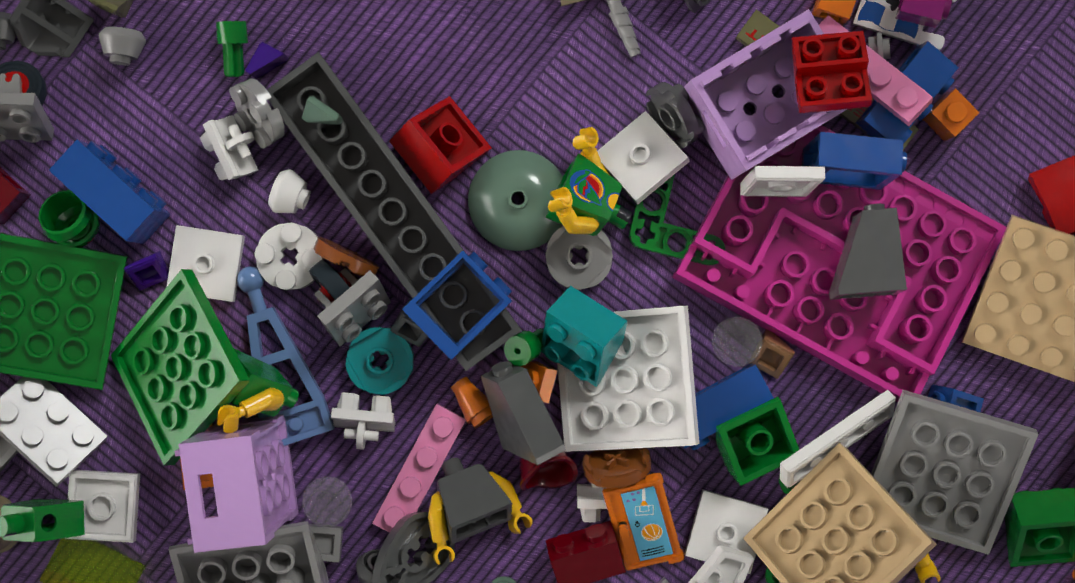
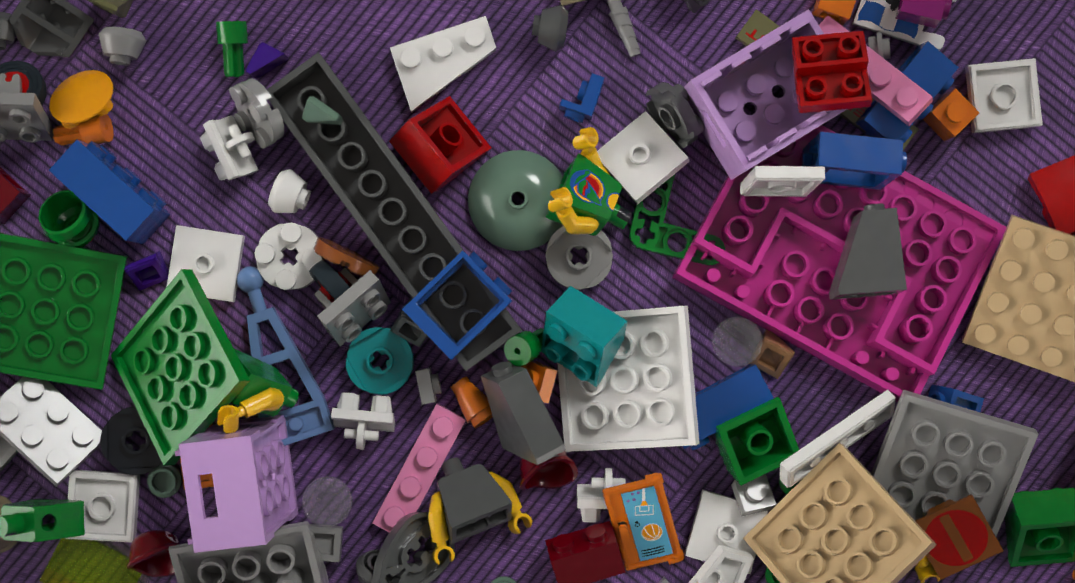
dark orange tile [583,448,651,489] -> none
none -> light orange dish [49,70,113,129]
none -> orange piece [53,114,114,146]
none -> black plate [100,406,162,475]
none -> dark red helmet [126,530,180,577]
none -> sand green plate [147,464,182,498]
none -> white wing [390,16,497,113]
none -> light grey plate [415,367,442,405]
none -> dark grey cone [532,5,568,52]
none -> blue bracket [559,73,605,123]
none -> light grey plate [731,474,776,516]
none -> piece [915,494,1004,580]
none -> white plate [965,58,1043,134]

